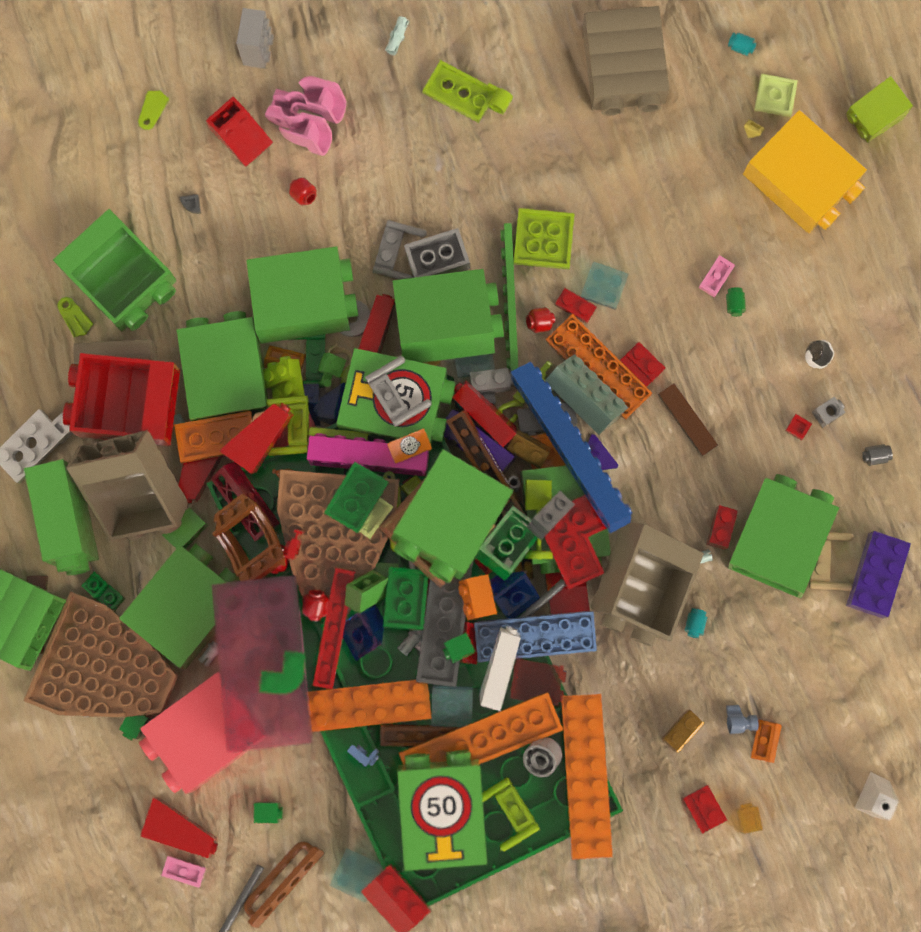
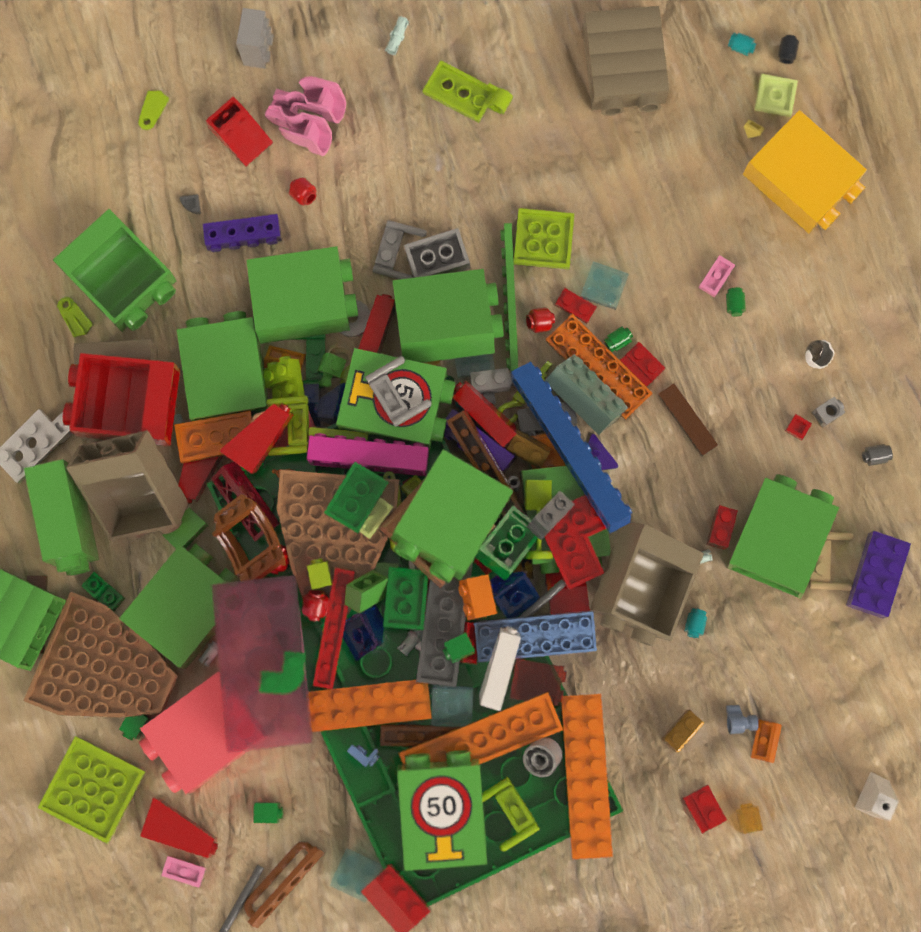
red plate [284,529,305,560] -> none
orange slope [387,429,432,464] -> none
lime slope [846,76,913,143] -> none
none -> lime plate [38,736,146,844]
none -> dark purple brick [203,214,282,252]
none -> lime brick [307,558,332,589]
none -> green brick [604,326,633,352]
none -> black brick [778,35,799,64]

